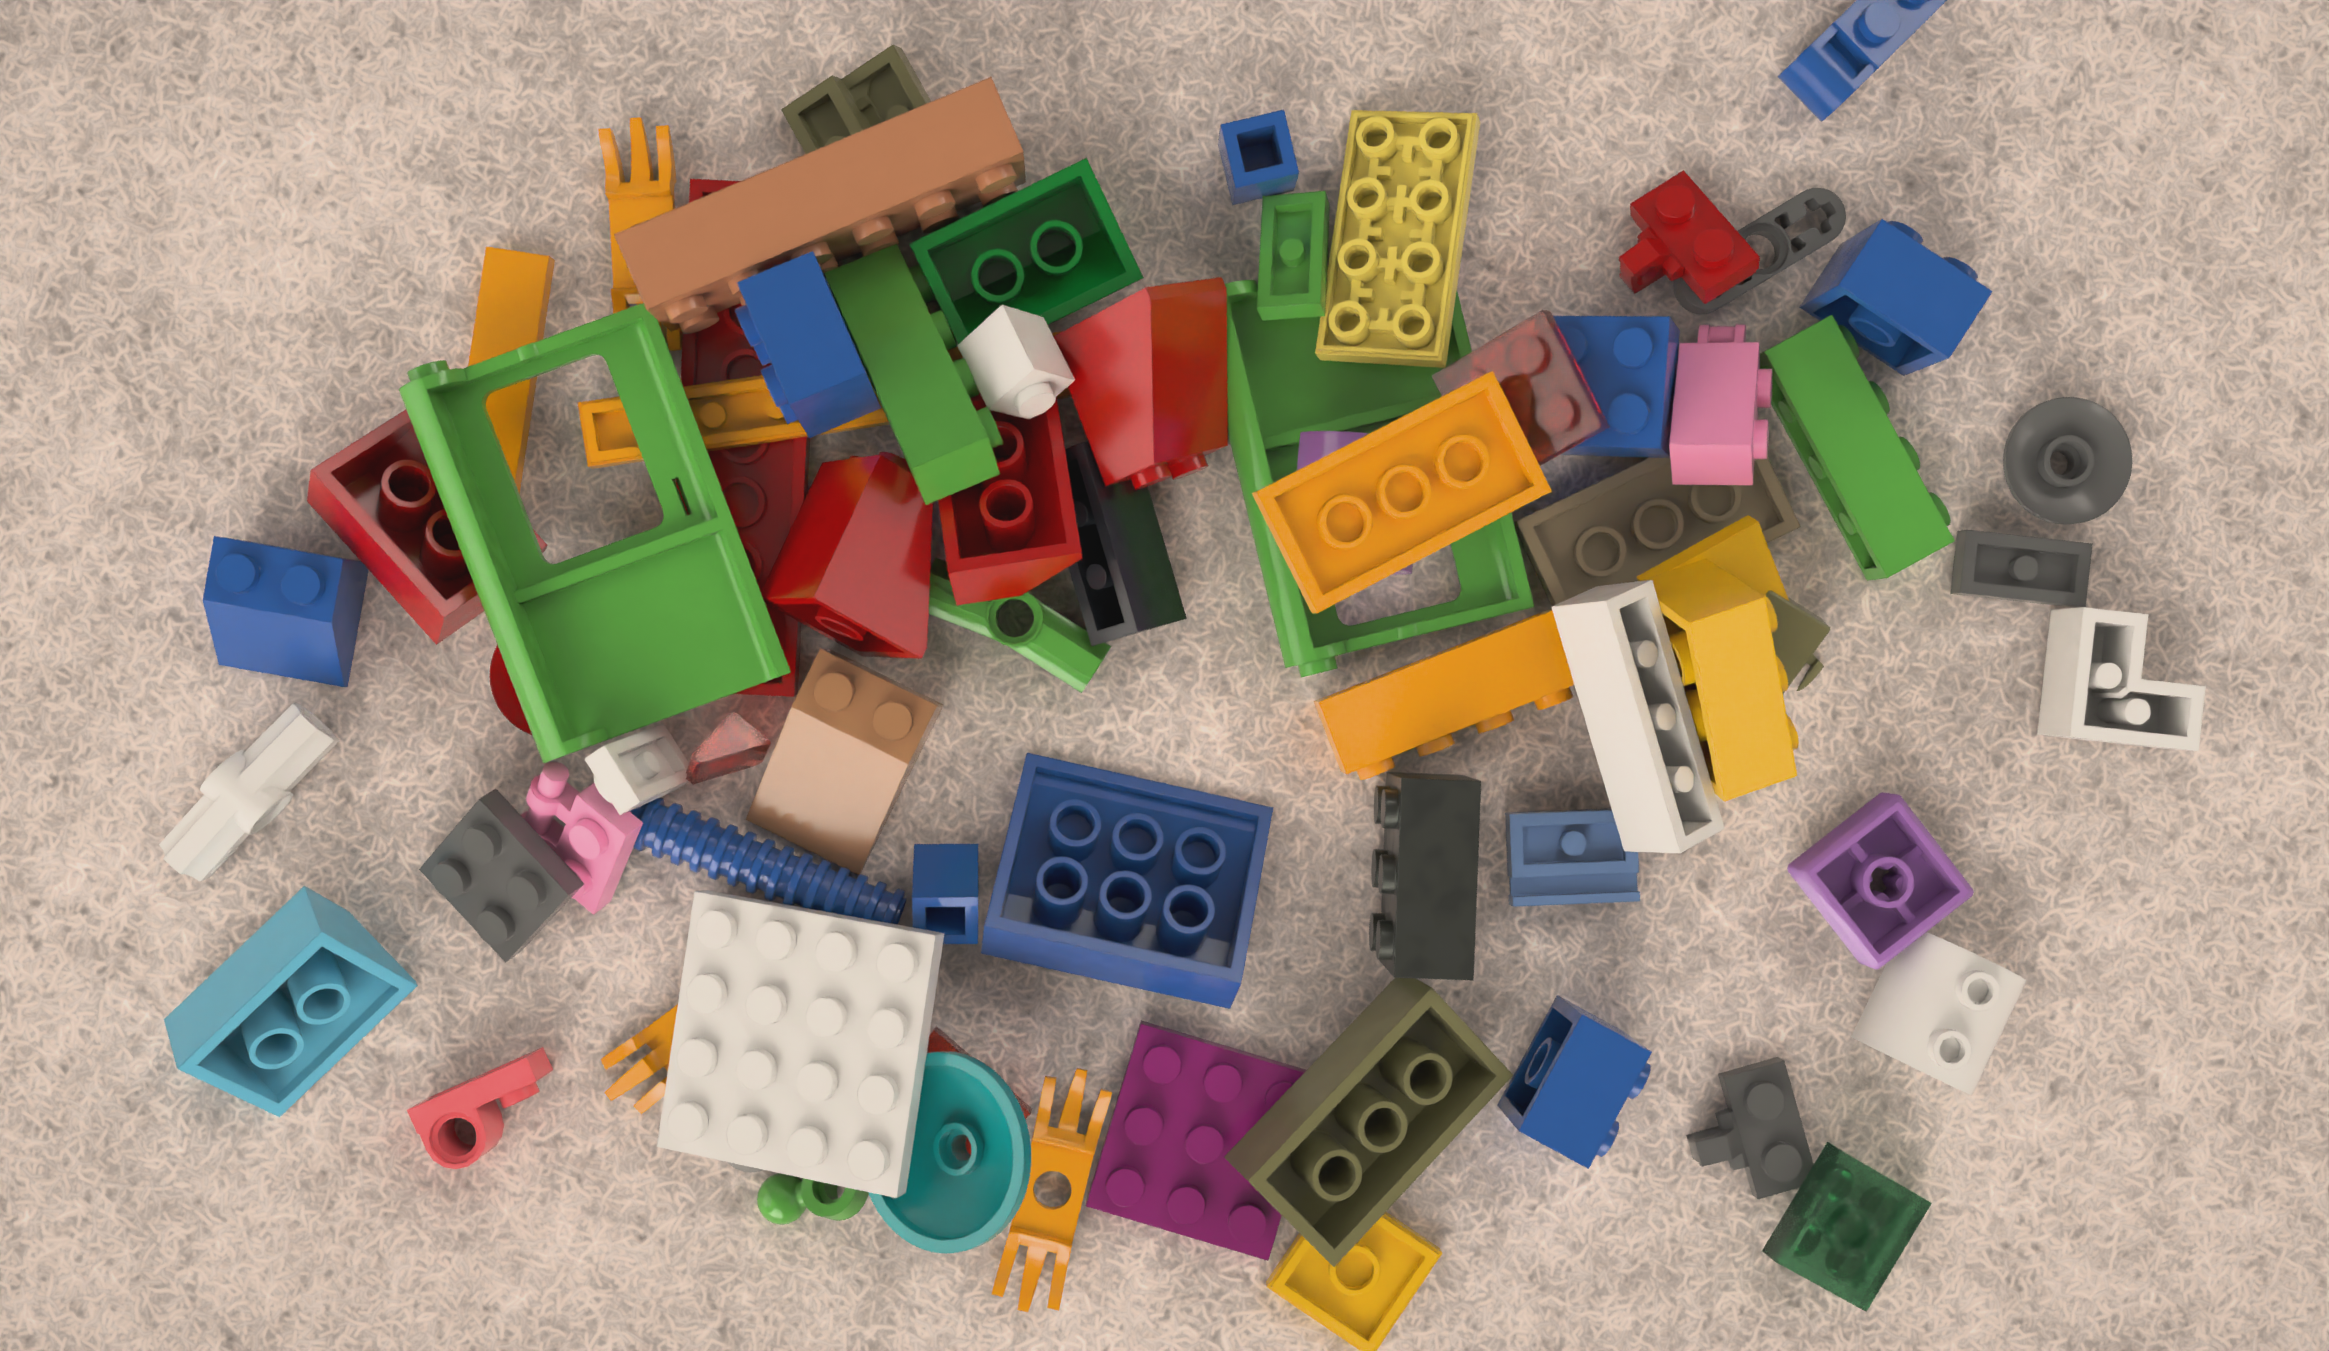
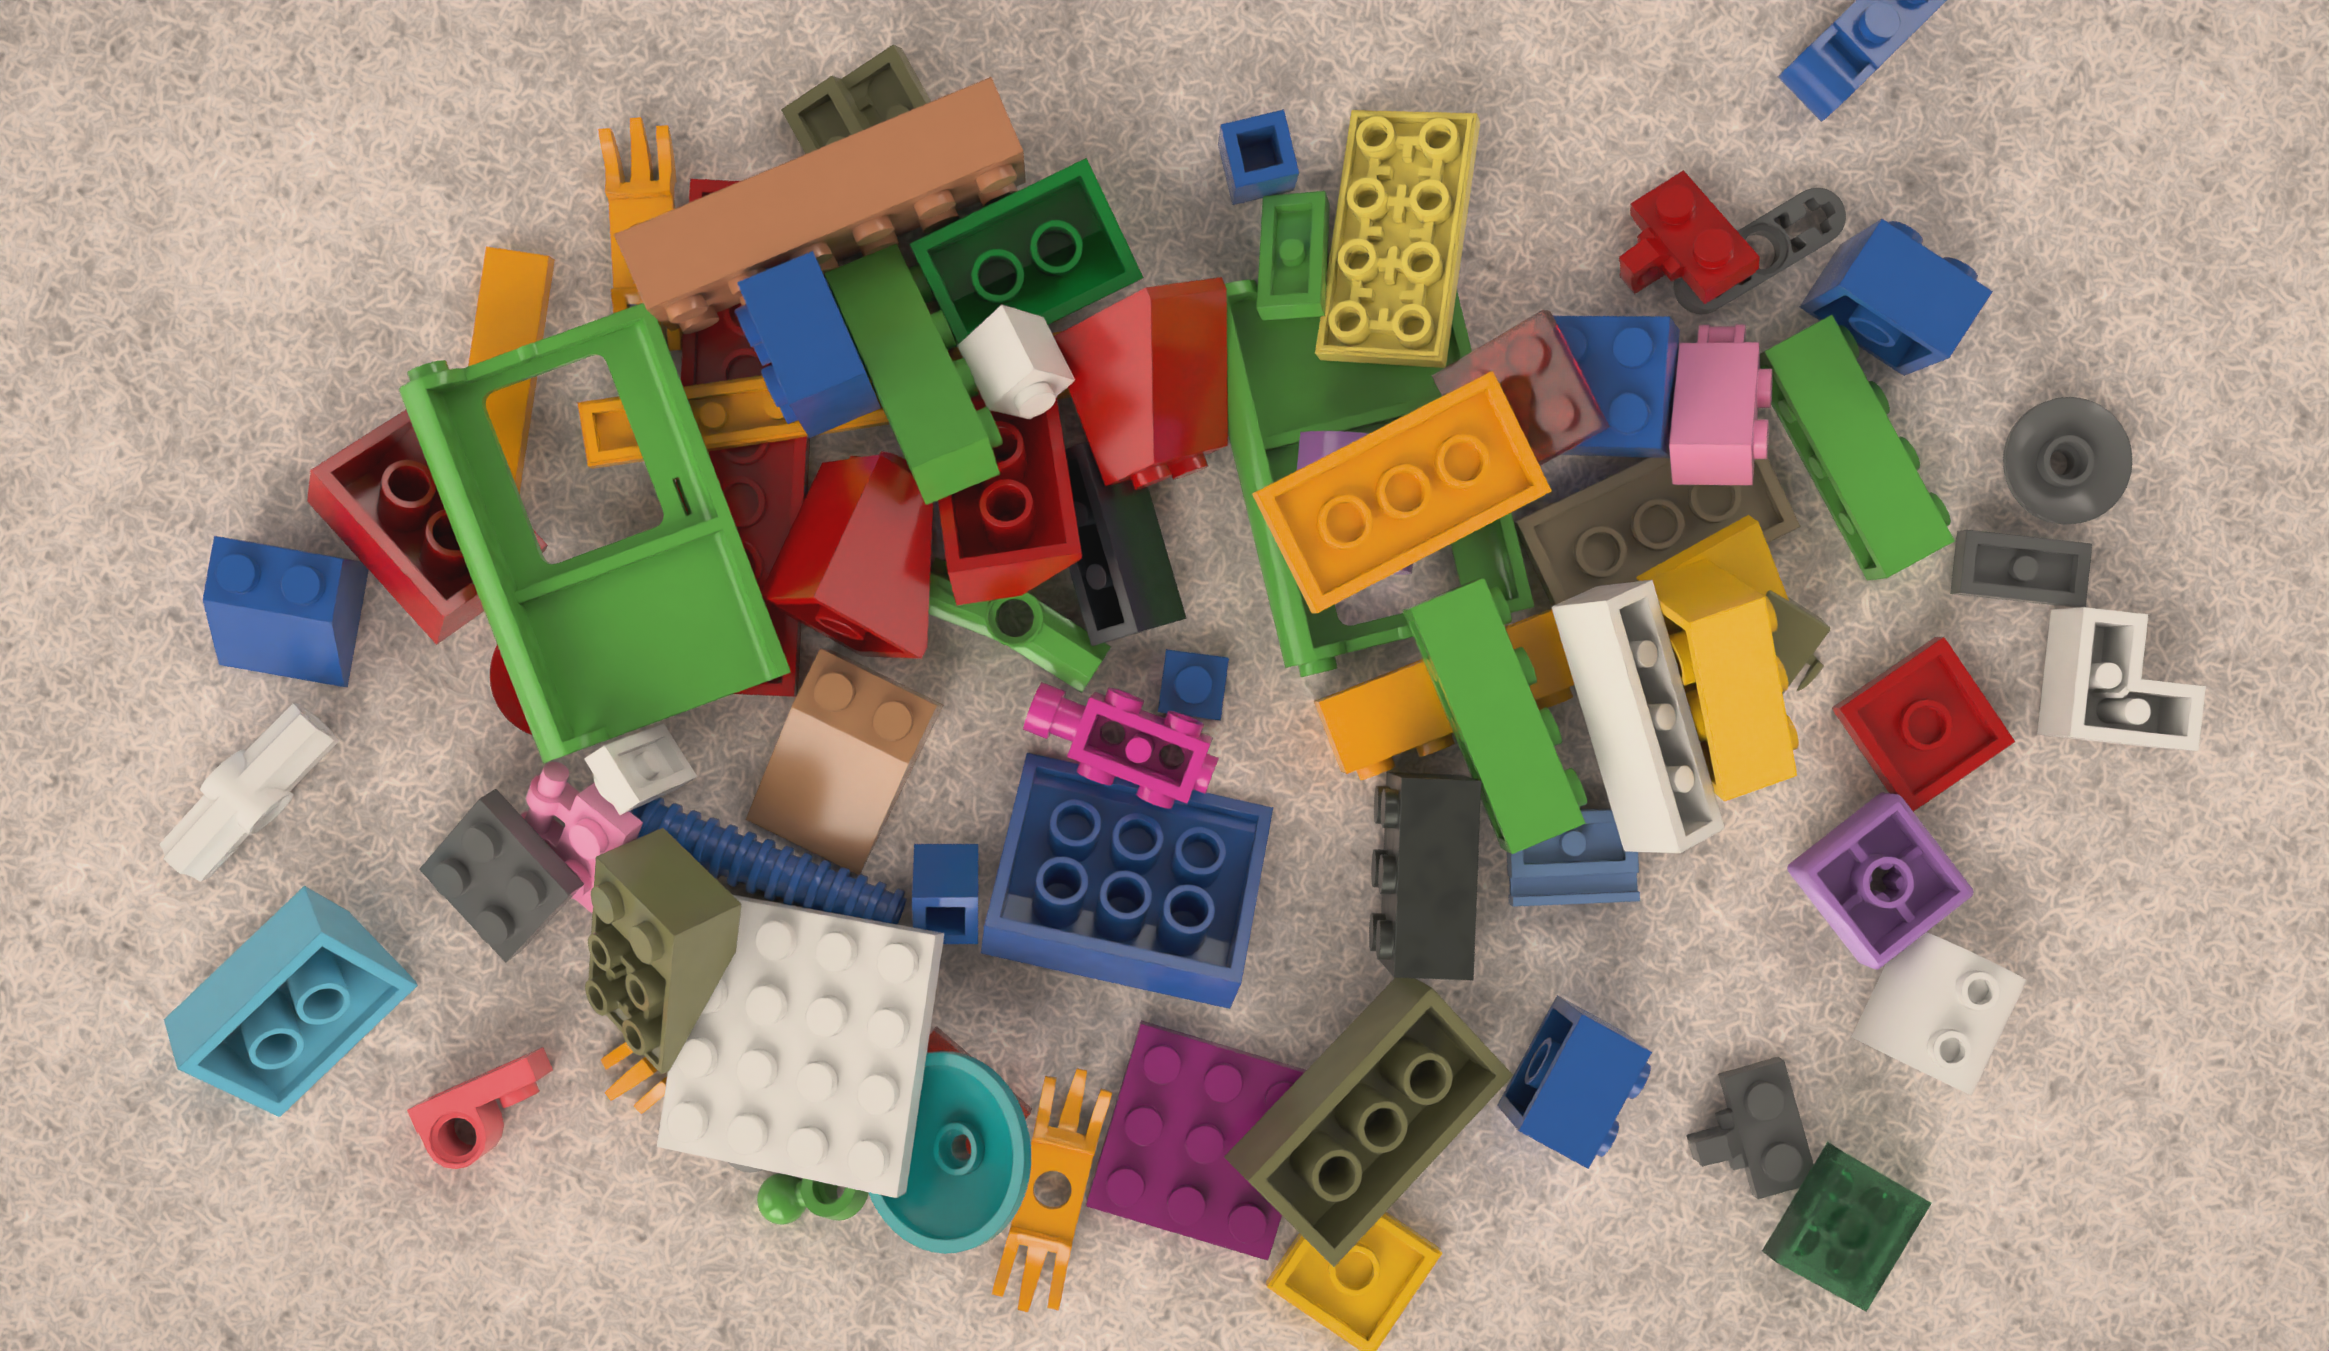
clear red slope [686,712,771,785] -> none
none -> olive slope [585,828,742,1074]
none -> dark pink brick [1023,682,1219,809]
none -> blue plate [1158,649,1229,721]
none -> bright green brick [1403,578,1587,854]
none -> red plate [1832,637,2016,812]

